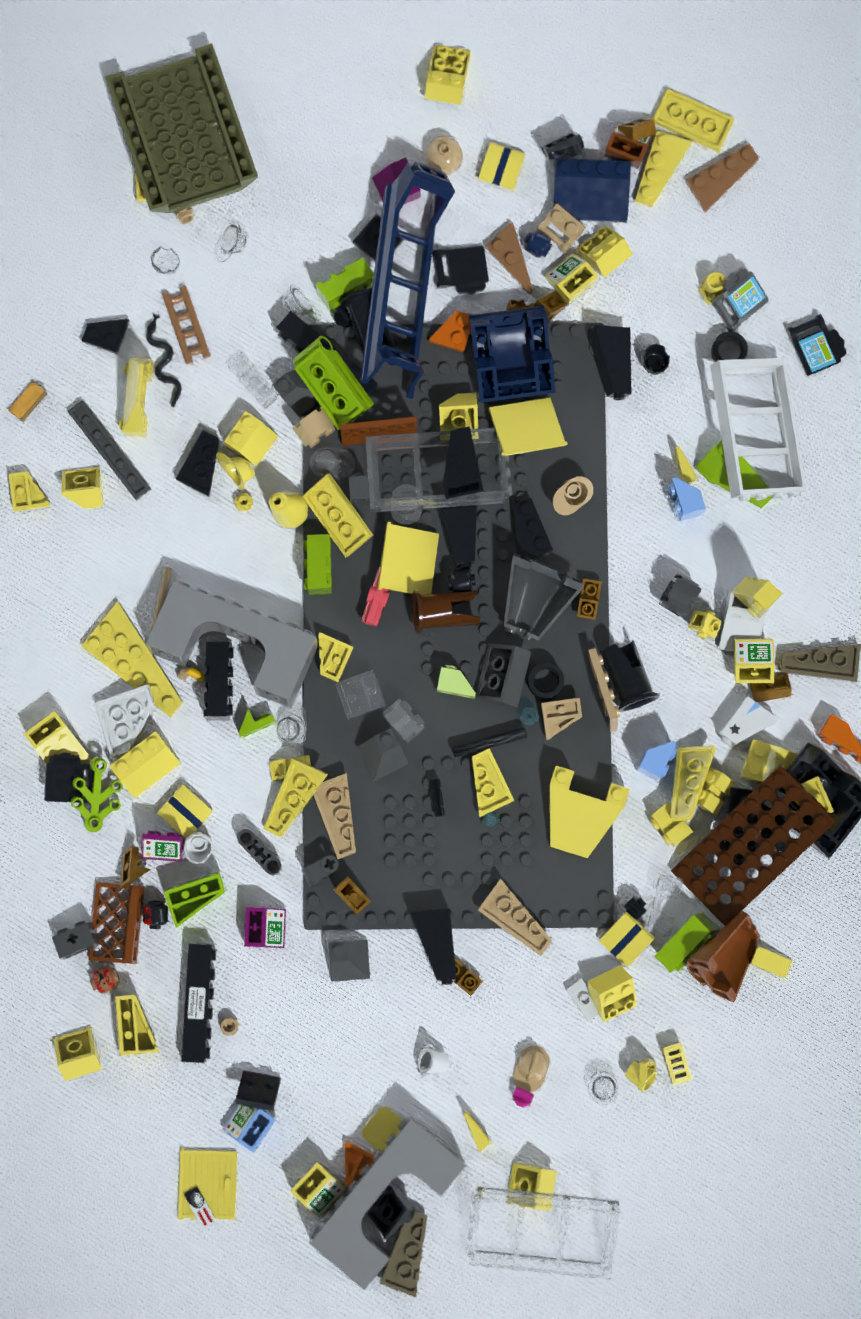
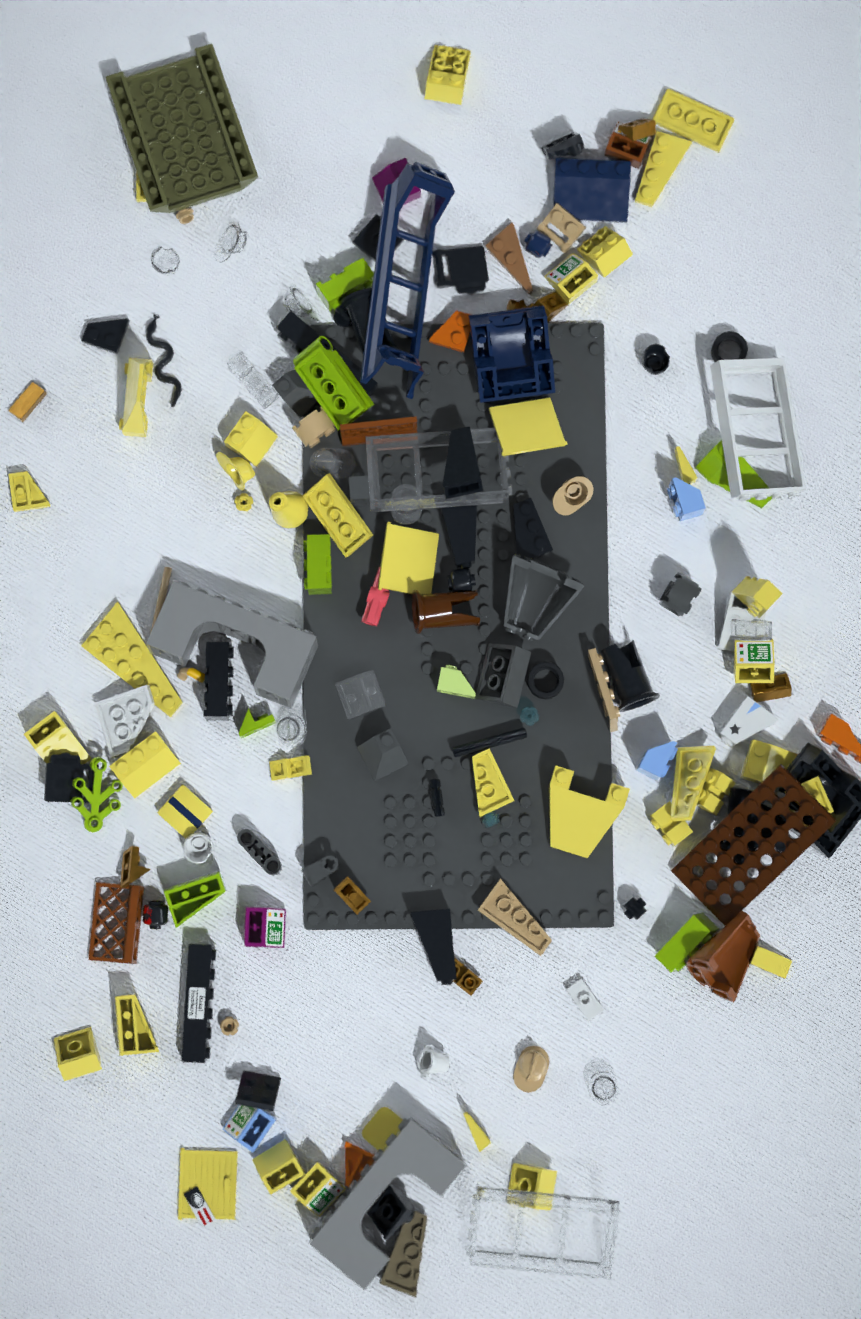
dark grey brick [52,920,100,959] -> none
light yellow slope [61,467,103,509] -> none
dark grey tile [67,400,151,501] -> none
head [90,965,120,994] -> none
slope [142,831,185,862] -> none
medium nougat bar [162,286,211,365] -> none
black wing [176,430,220,498] -> none
light yellow wing [264,758,328,837] -> none
tan wing [314,773,356,859] -> none
light yellow wing [318,632,354,683] -> none
dark grey slope [328,940,370,982] -> none
clear brick [382,699,425,744] -> none
tan cylinder [426,136,463,175] -> none
light yellow slope [439,393,478,439] -> none
light yellow slope [478,142,526,191] -> none
dark pink plate [512,1087,534,1107] -> none
tan wing [541,697,582,740] -> none
pearl gold slope [576,578,602,620] -> none
light yellow slope [587,965,637,1022] -> none
black slope [588,325,632,401] -> none
light yellow slope [599,911,655,967] -> none
light yellow piece [625,1059,657,1093] -> none
clear arch [644,874,684,937] -> none
light yellow slope [662,1042,692,1086] -> none
medium nougat wing [686,143,760,213] -> none
light yellow brick [688,610,722,639] -> none
light yellow piece [699,272,727,305] -> none
piece [711,267,769,332] -> none
dark tan wing [780,644,861,682] -> none
piece [786,314,847,376] -> none
none -> light yellow slope [252,1139,306,1195]
none -> clear slope [730,619,772,641]

